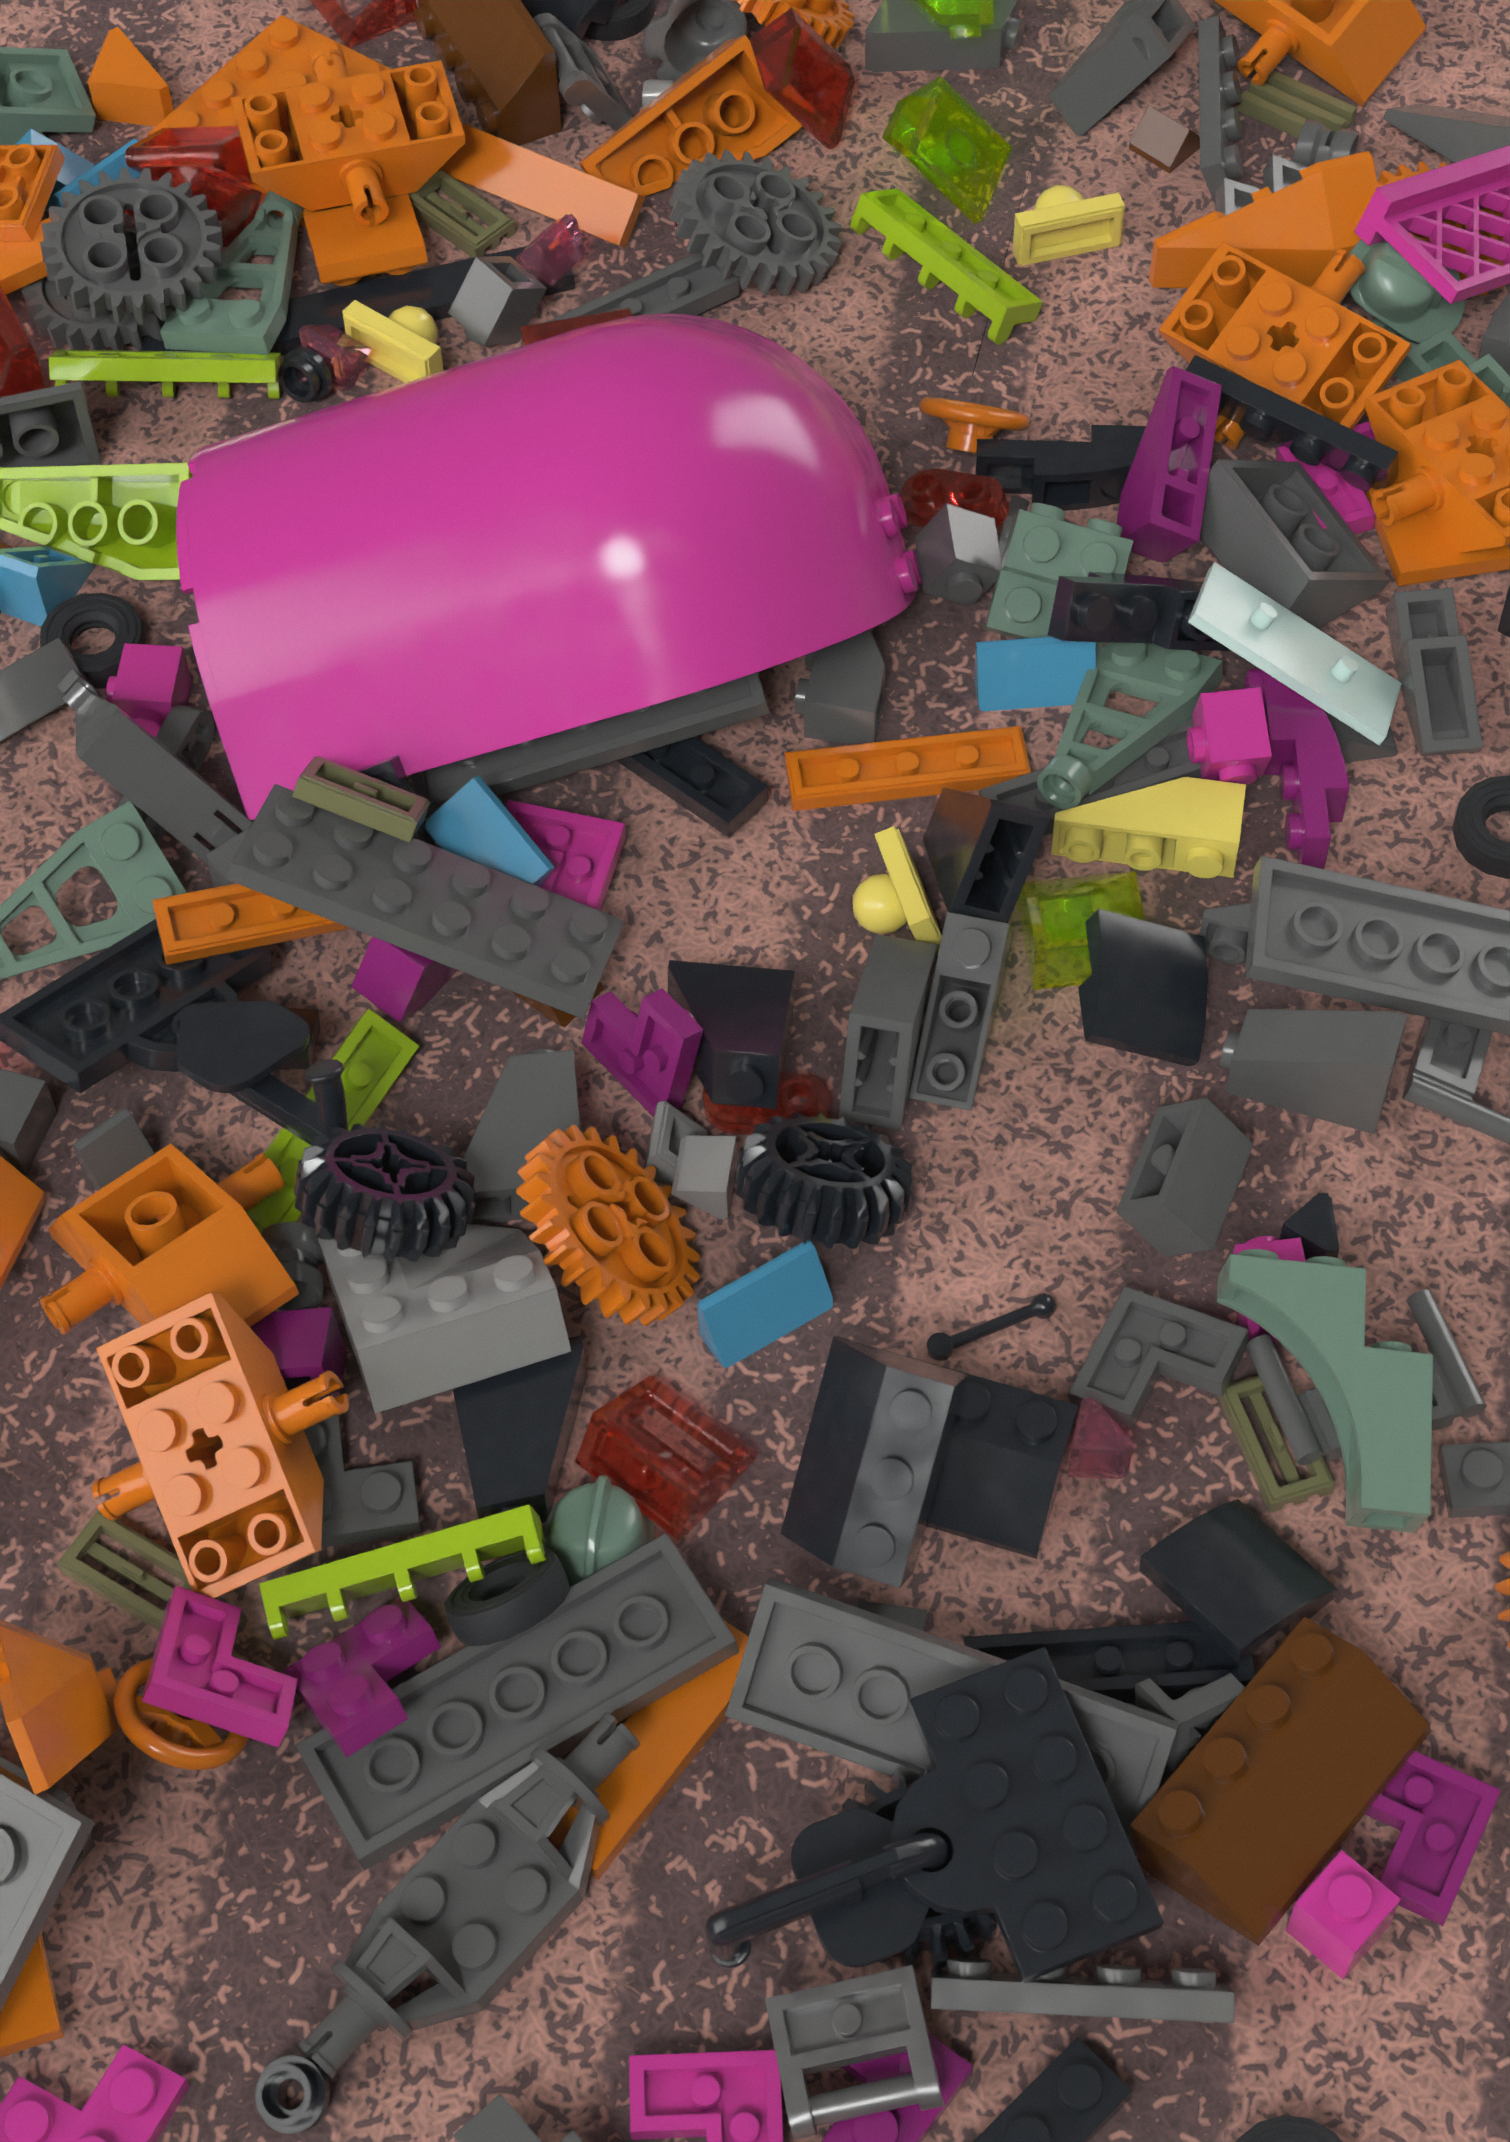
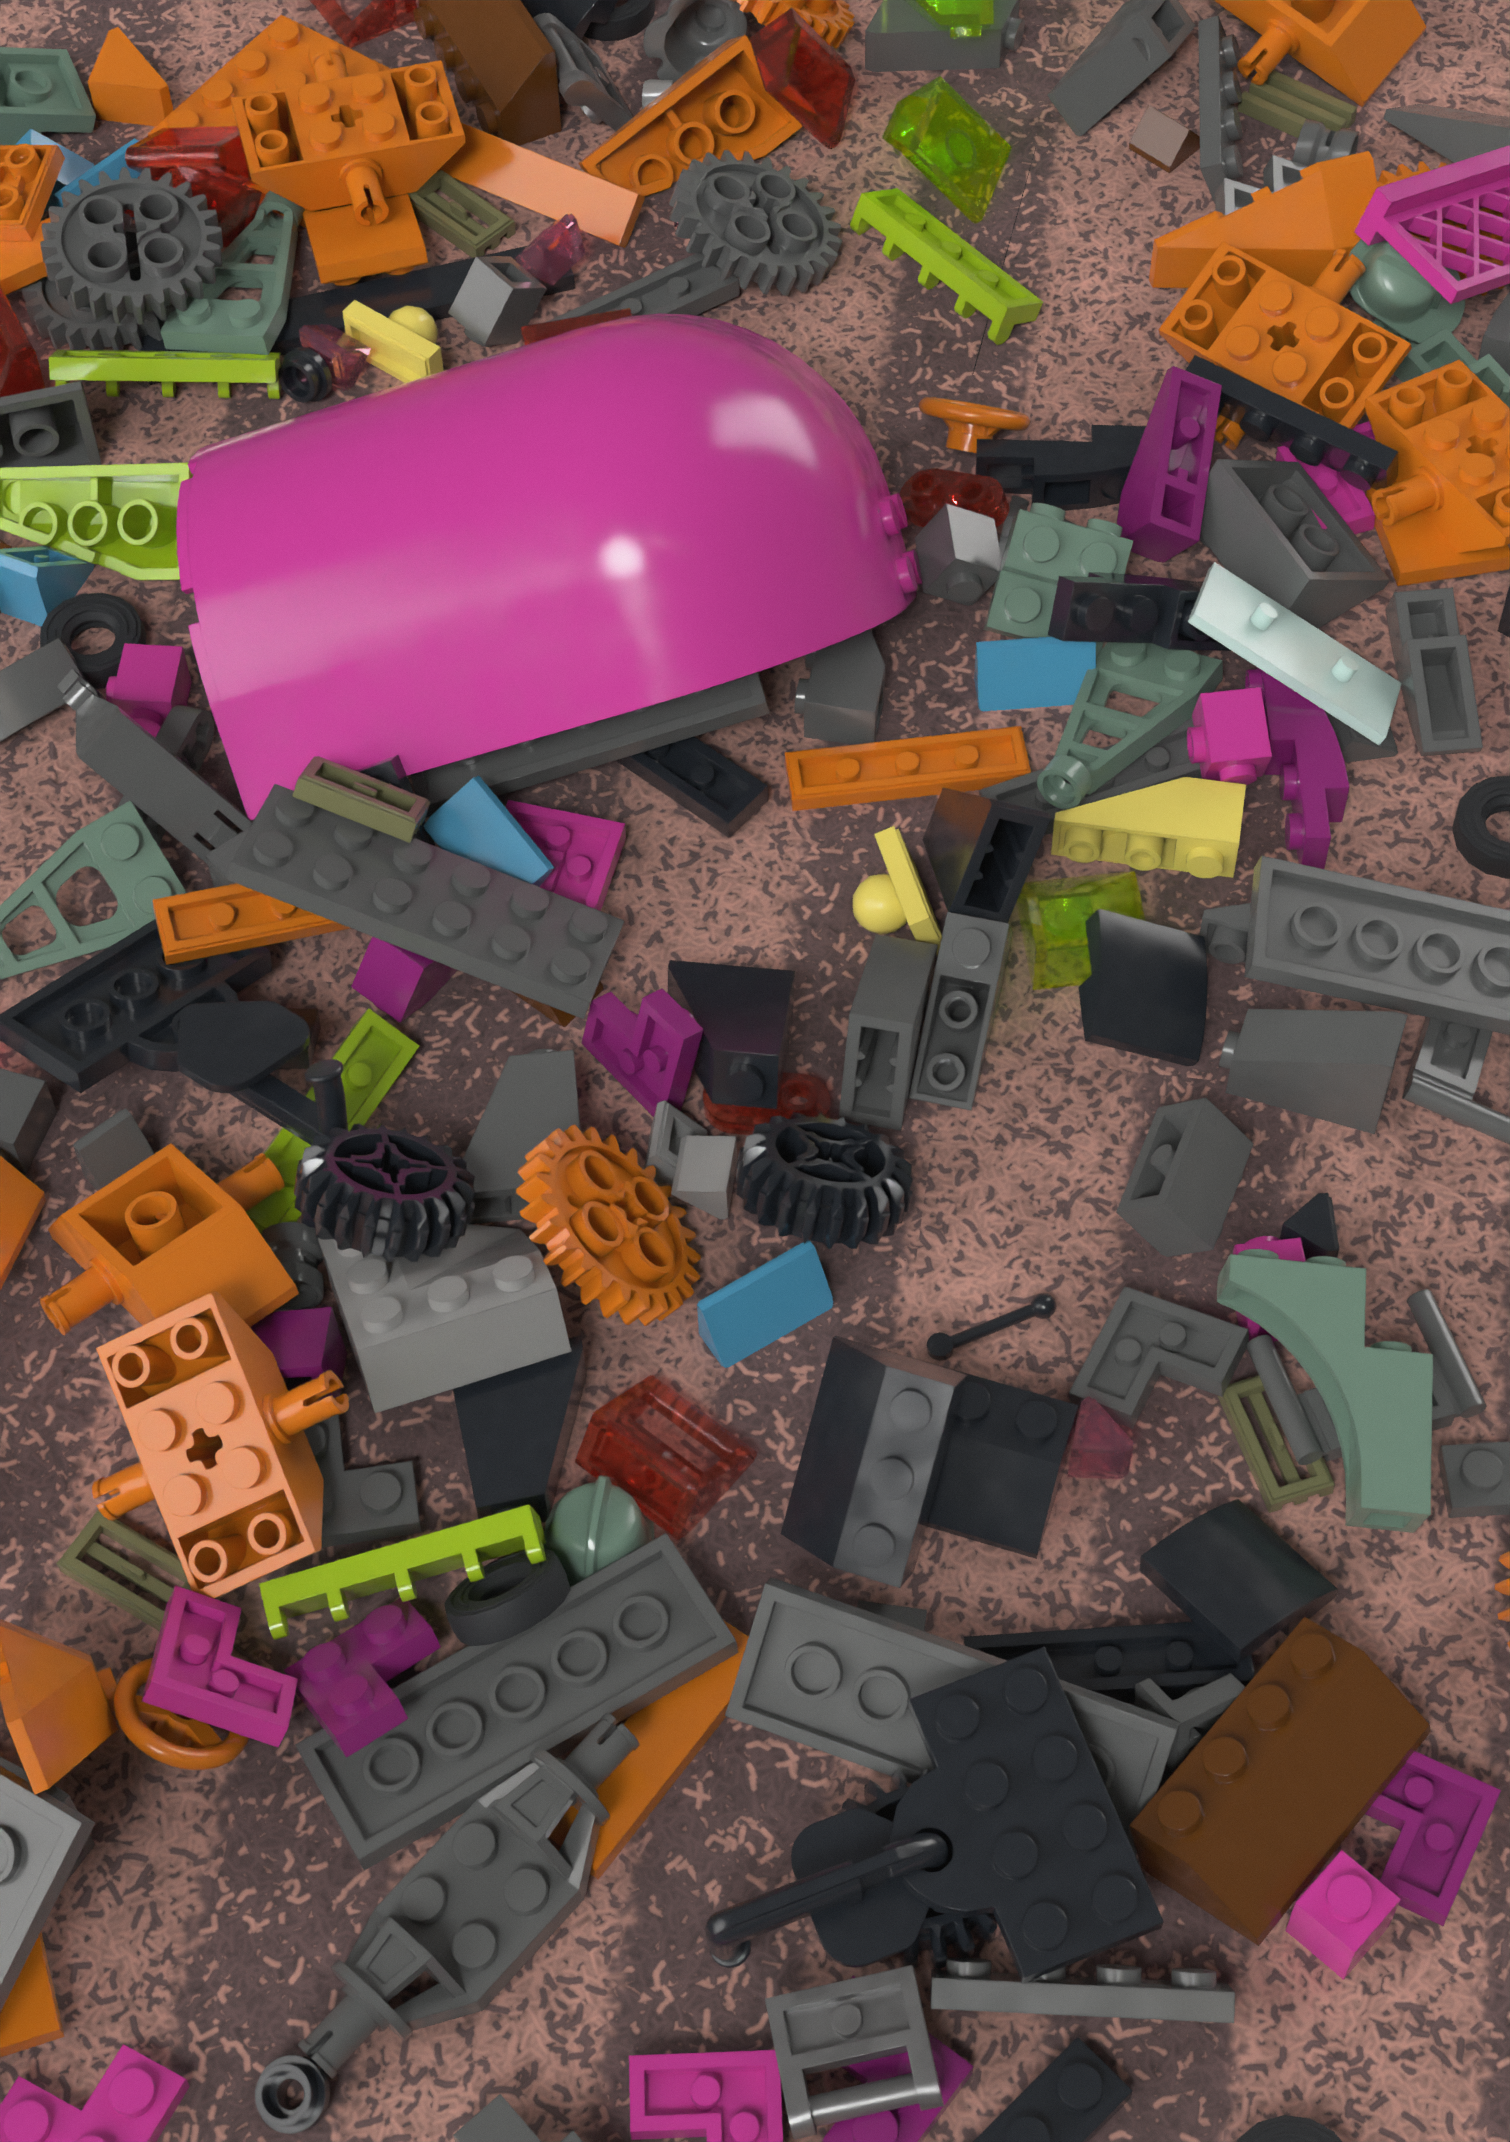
light yellow tile [1013,185,1125,266] -> none

